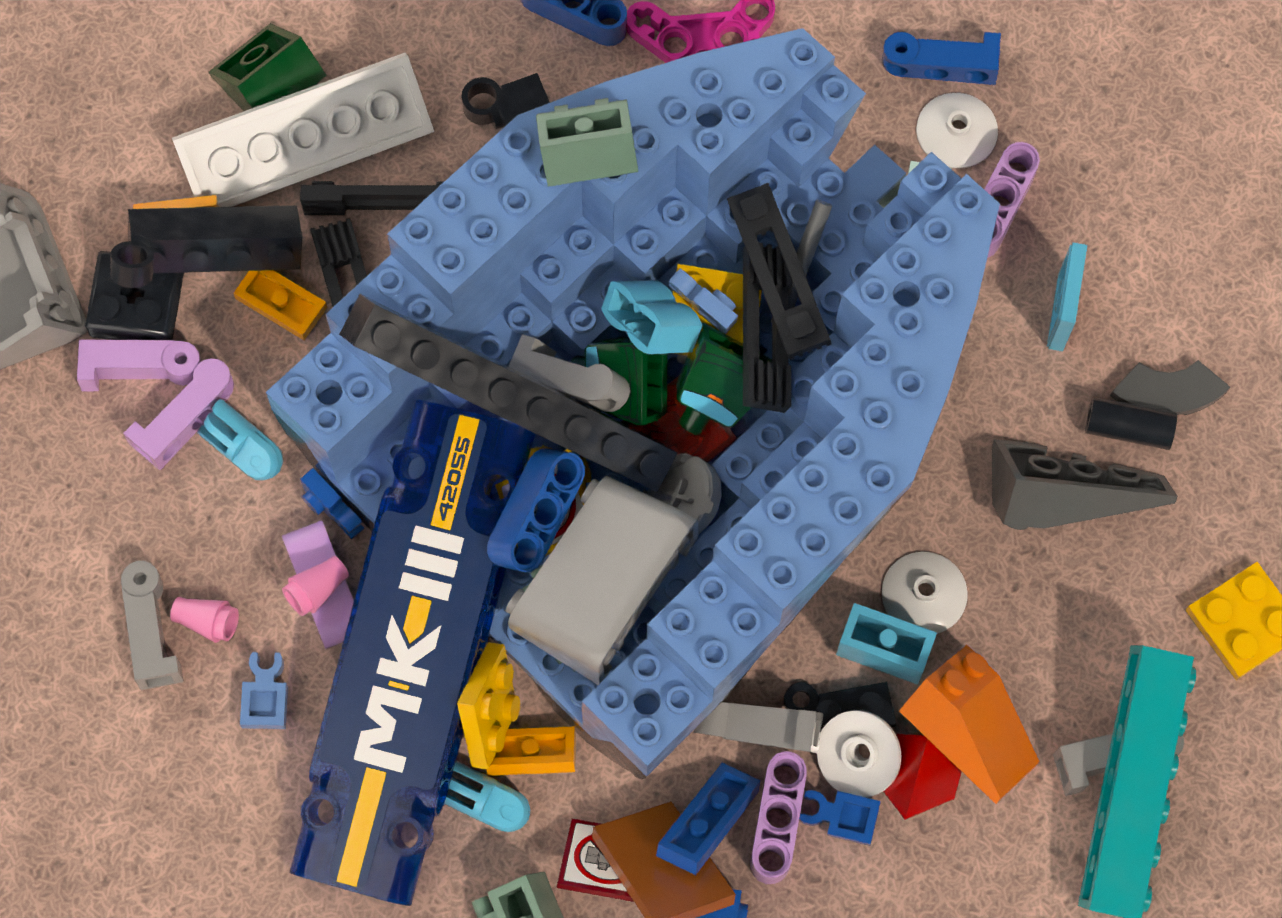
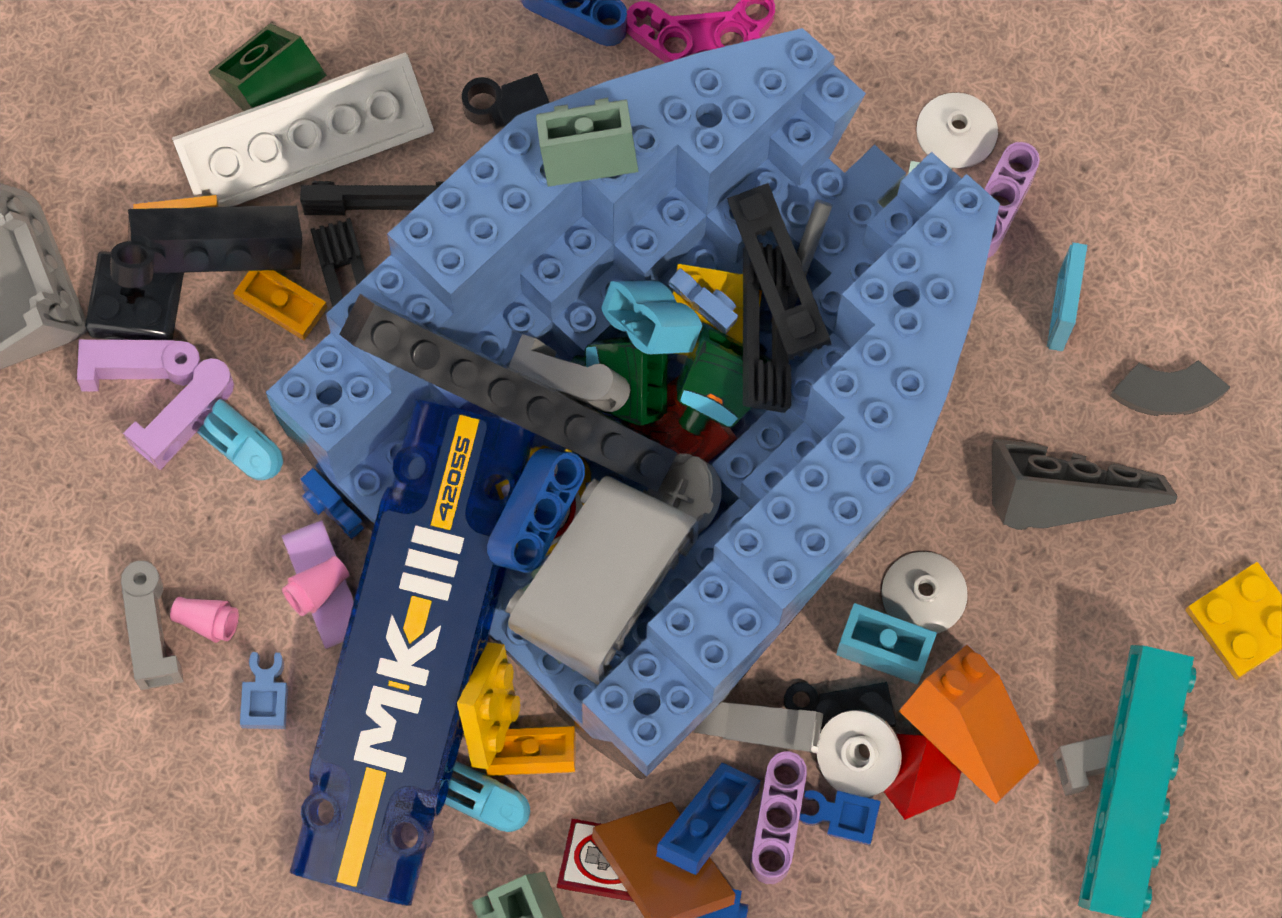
blue leg [882,32,1001,85] -> none
black piece [1085,396,1177,450] -> none

